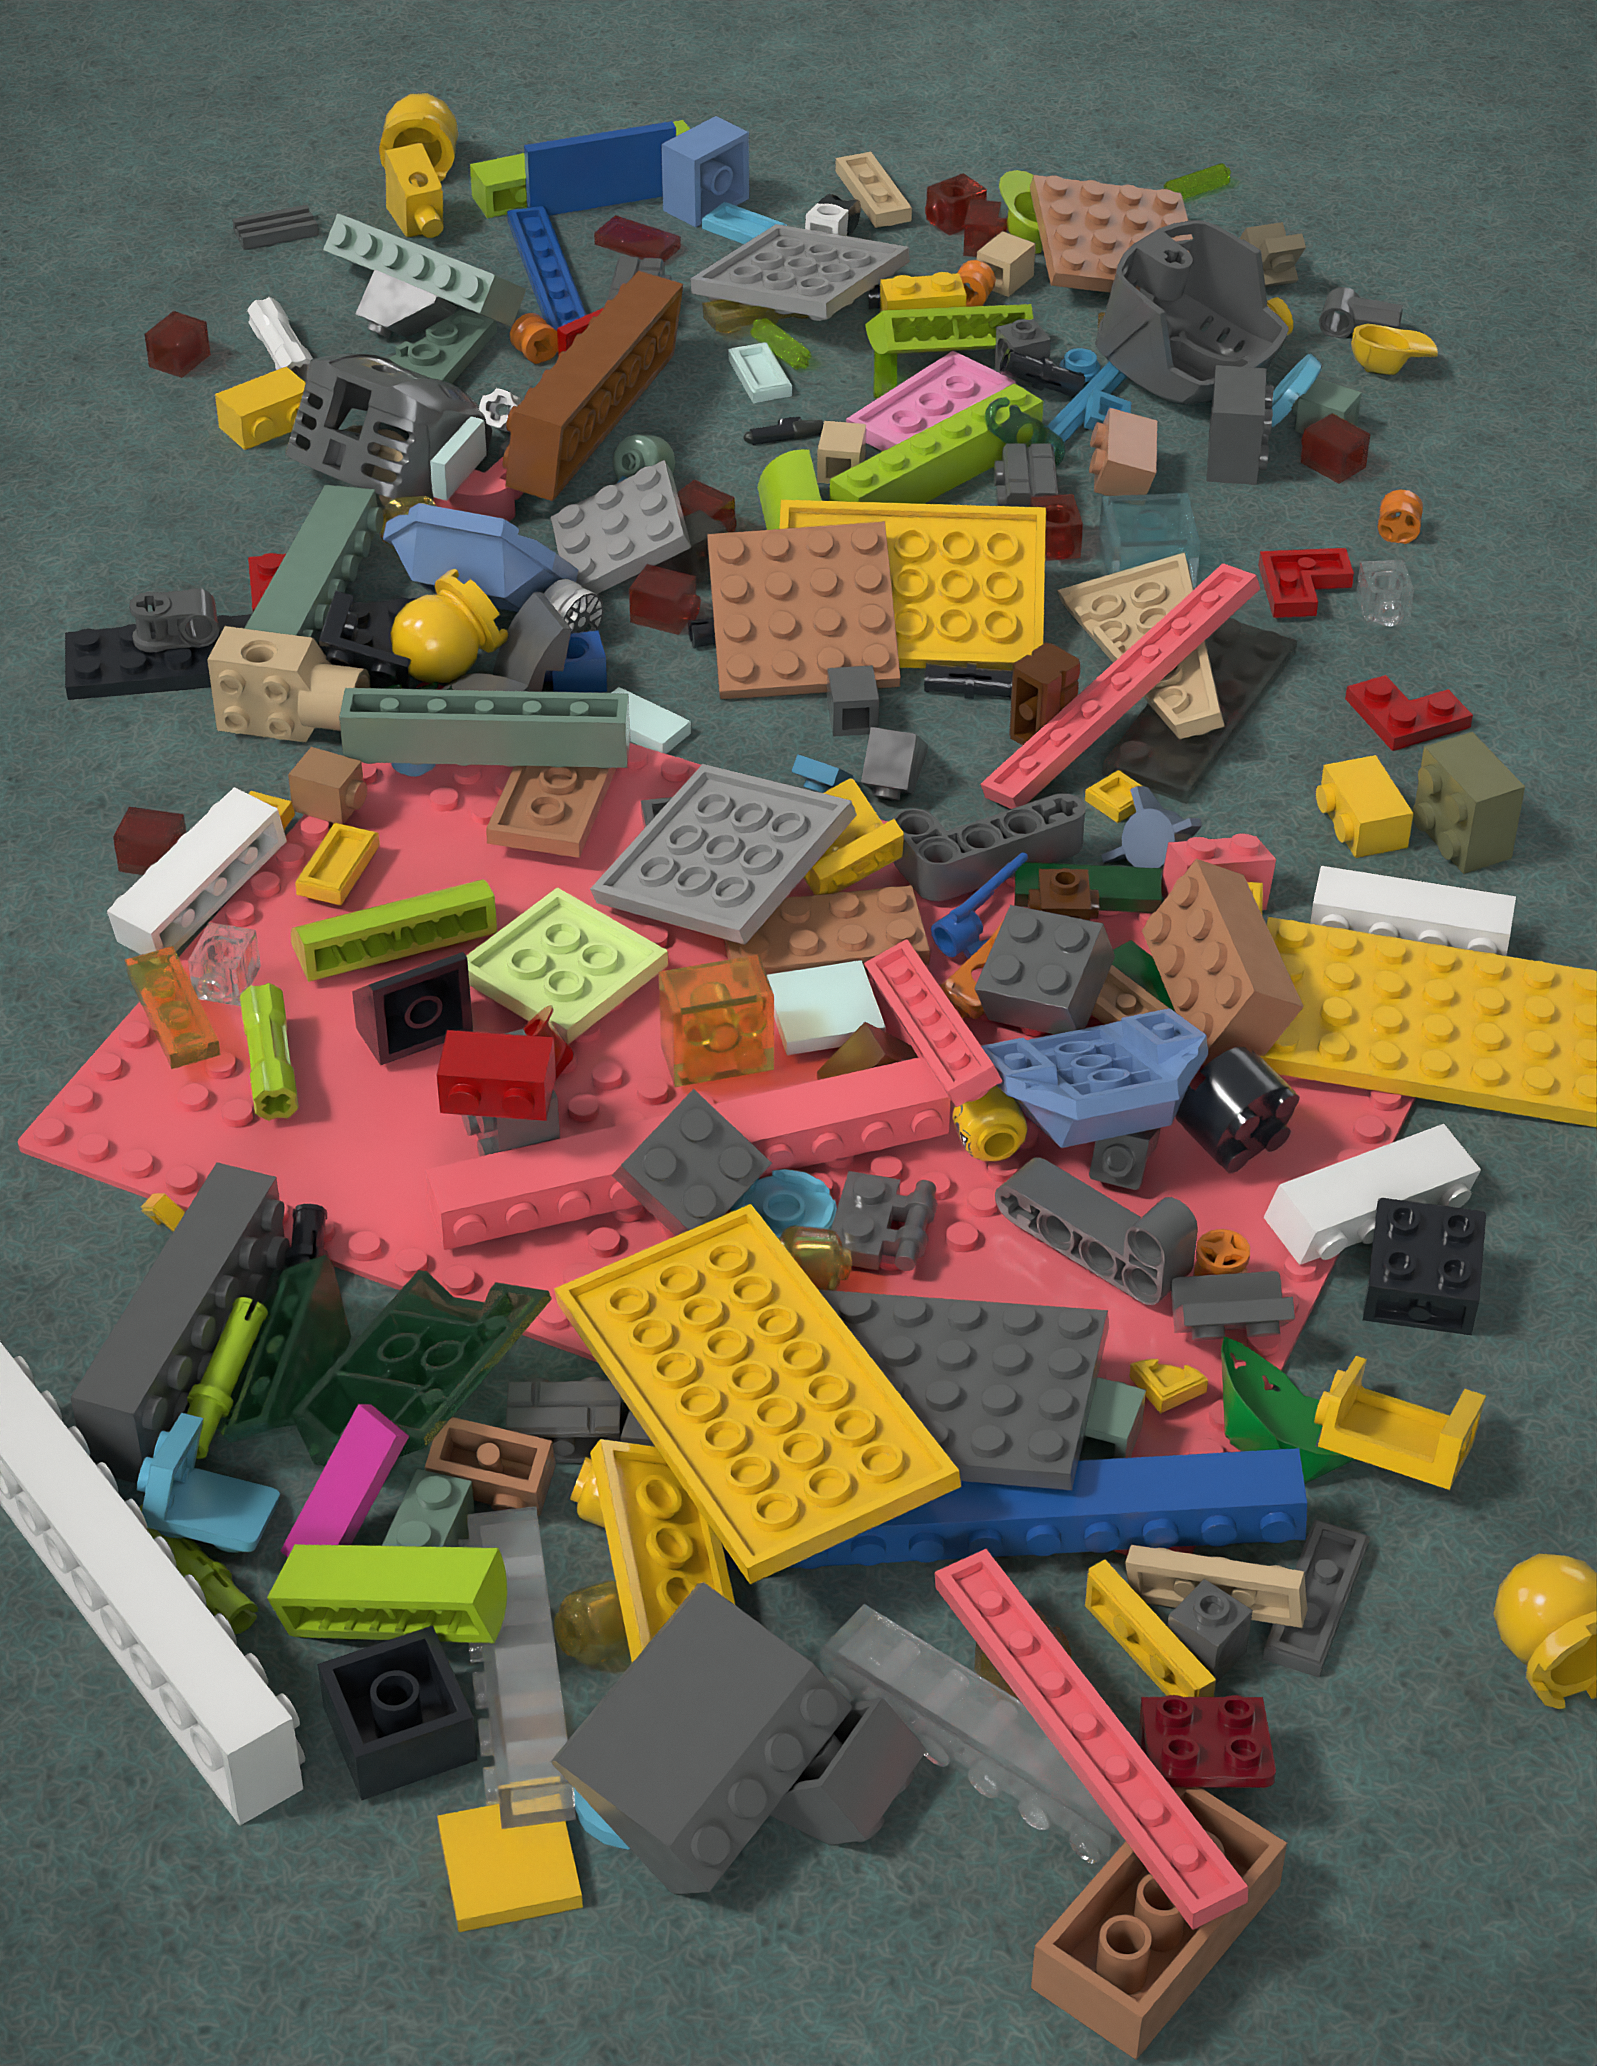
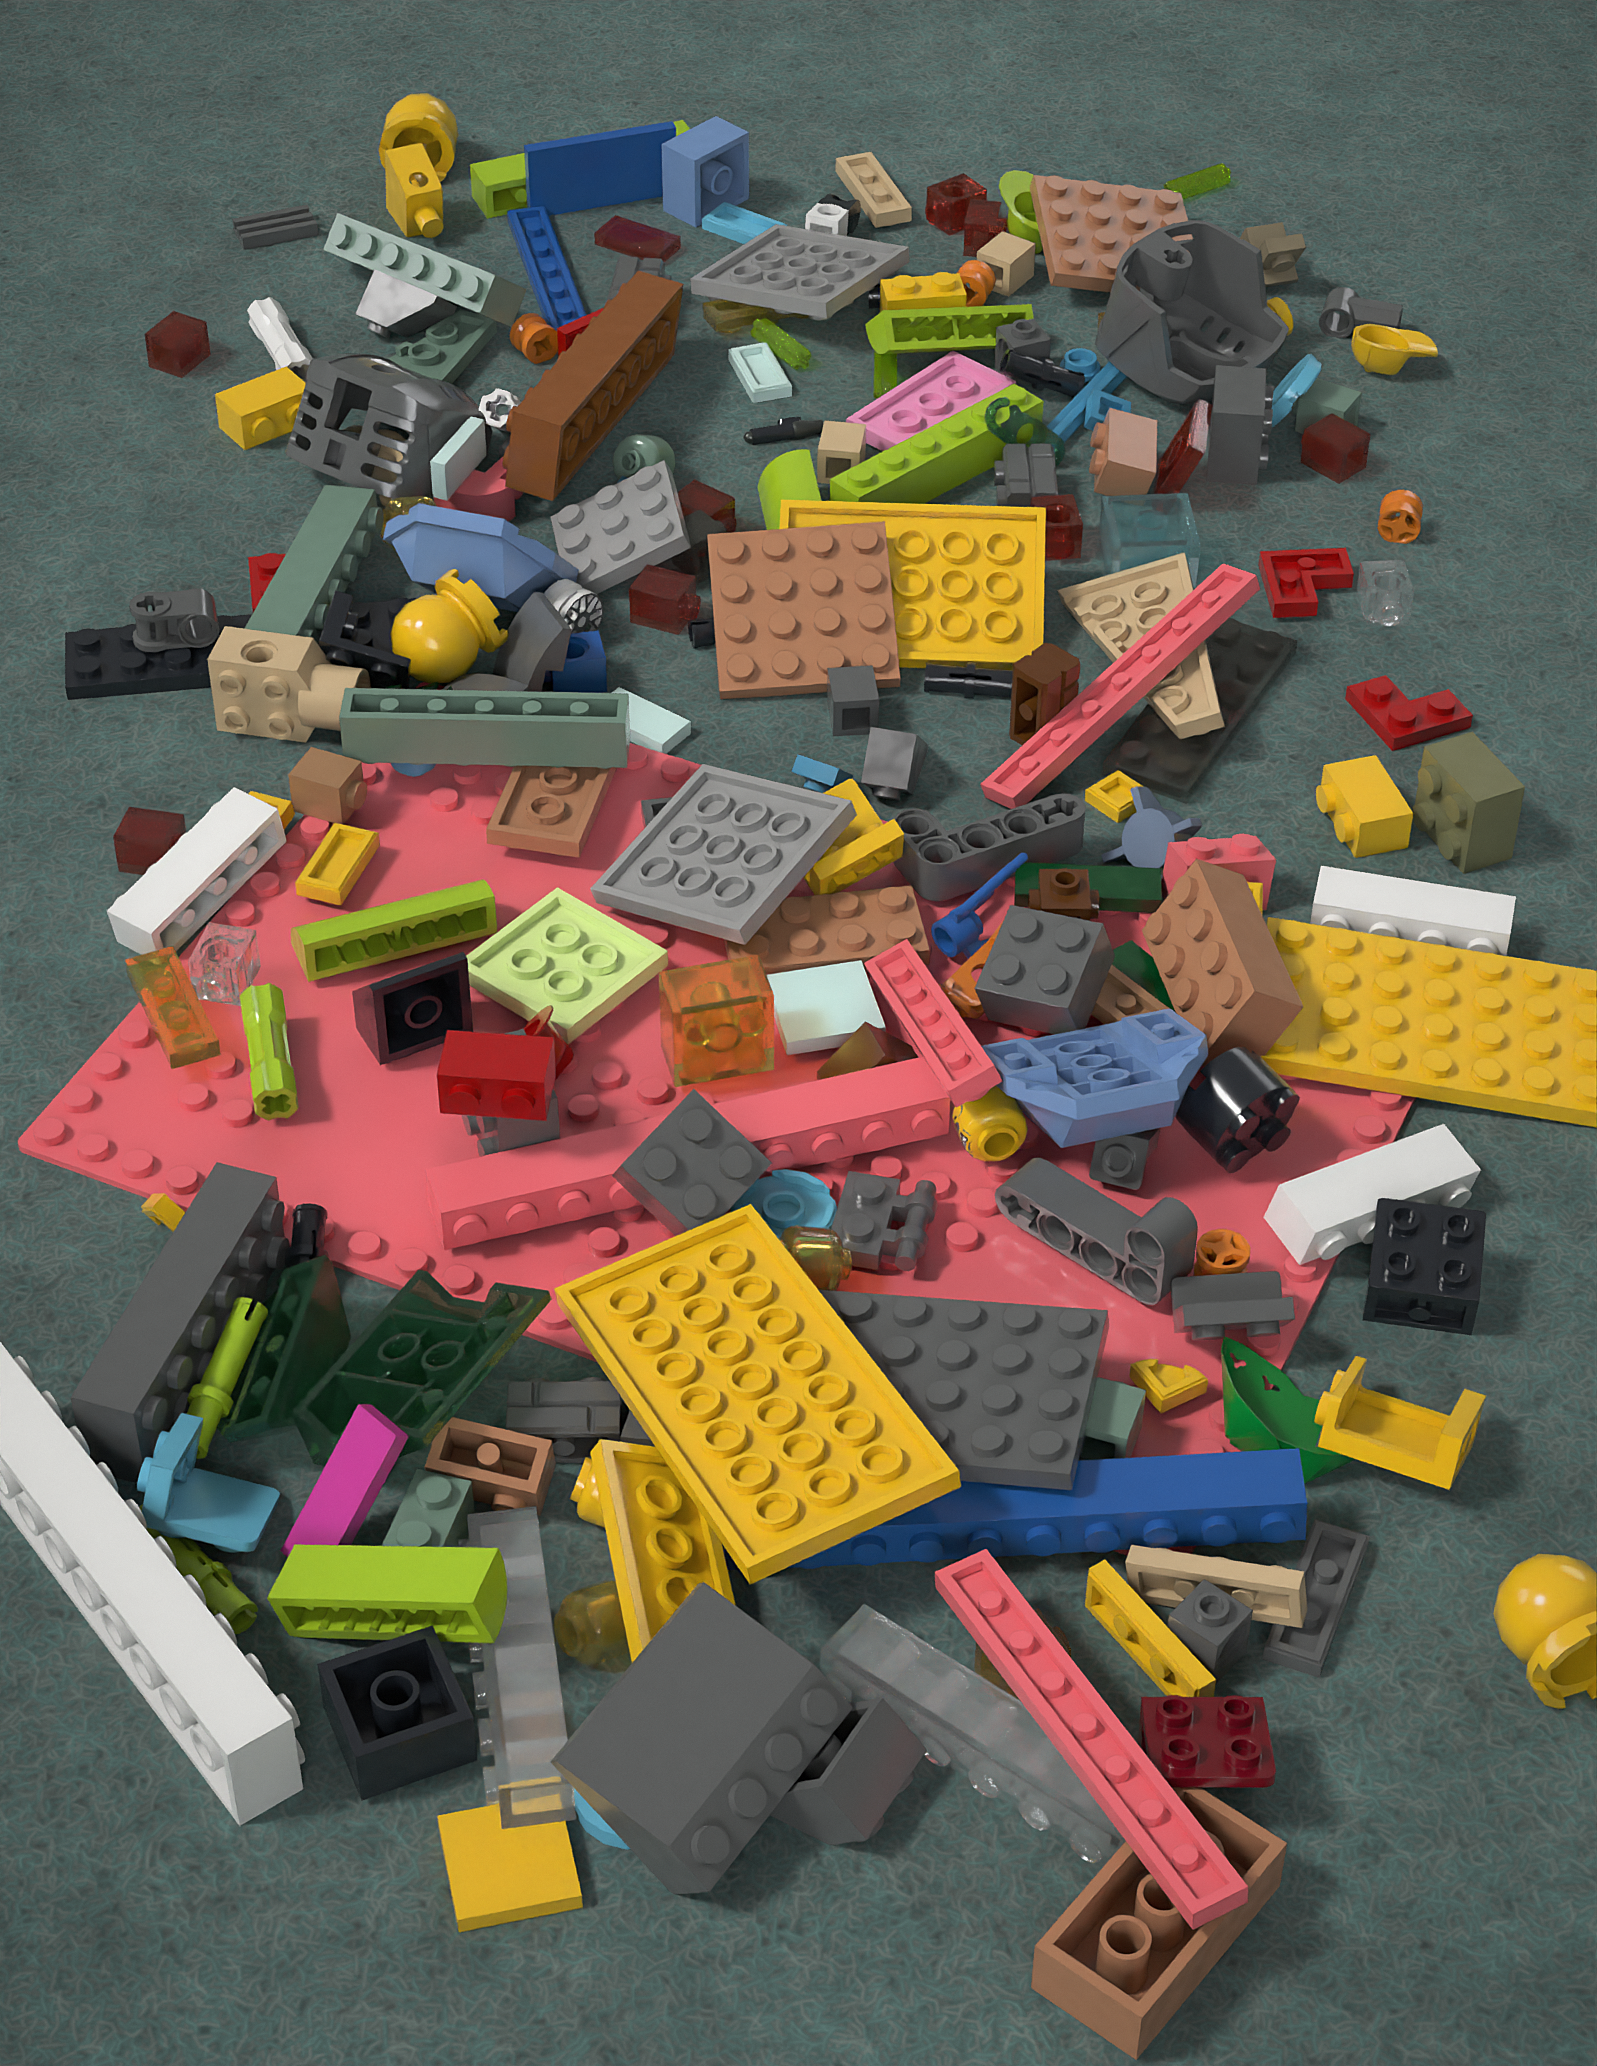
none -> clear red tile [1151,399,1213,513]

